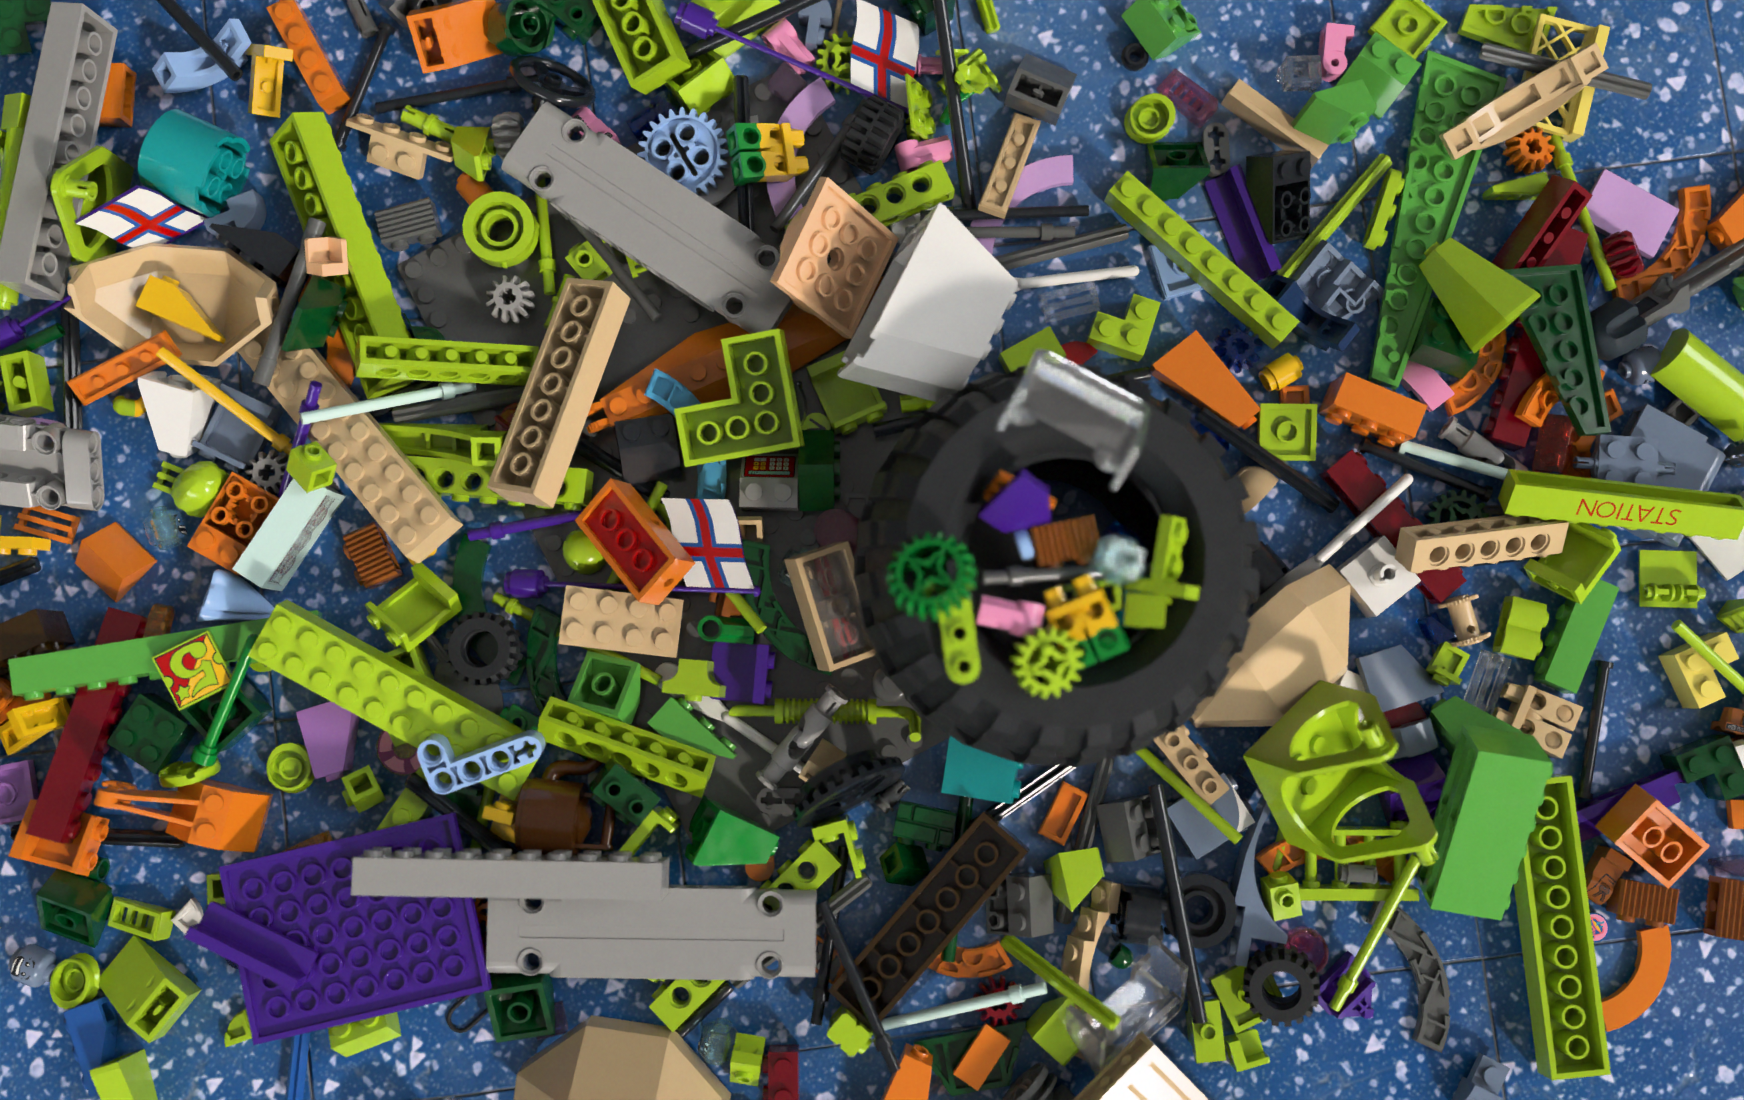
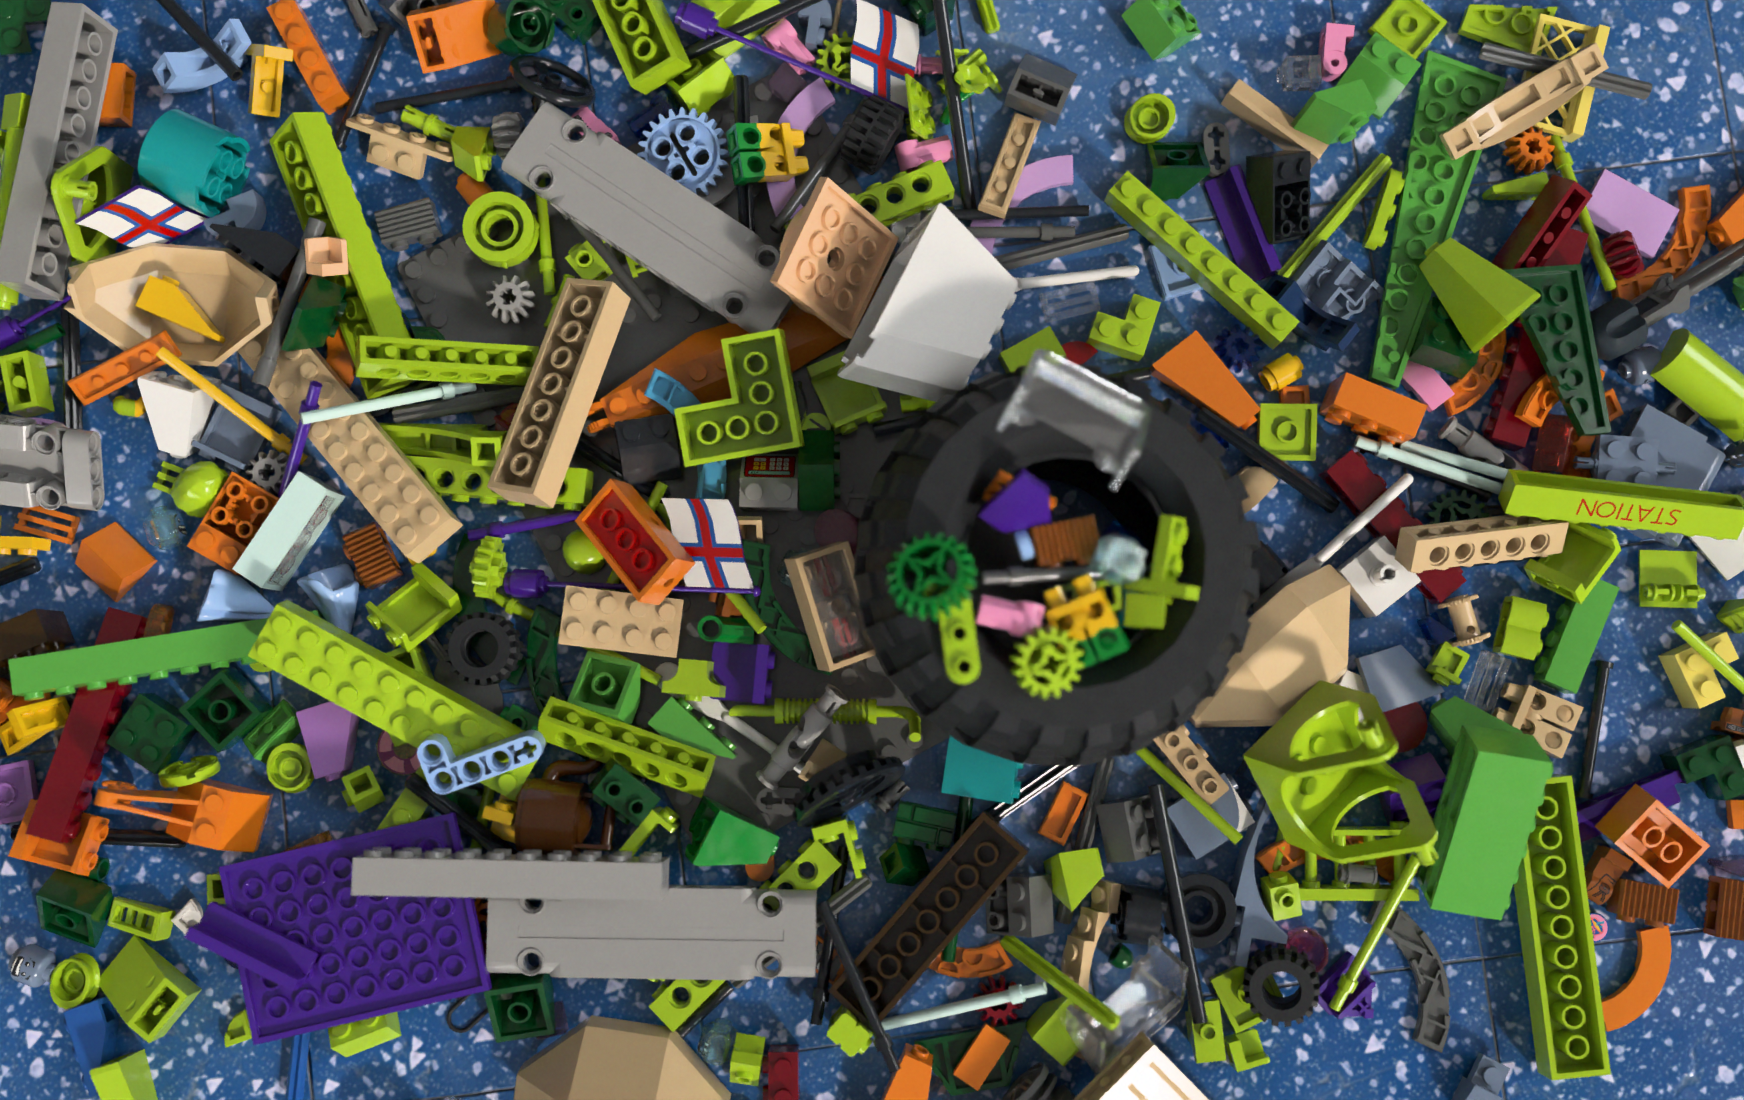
tile [152,630,232,711] -> none
green piece [190,634,258,766] -> none
lime brick [286,441,337,493] -> none
dark grey head [872,667,904,702] -> none
black plate [1121,43,1149,71] -> none
clear pink slope [1156,68,1218,128] -> none
sand blue brick [1385,717,1439,762] -> none
none -> bright green slope [242,699,301,764]
none -> light blue hat [297,563,360,634]
none -> lime gear [469,536,508,599]
none -> light aqua bar [1354,435,1503,495]

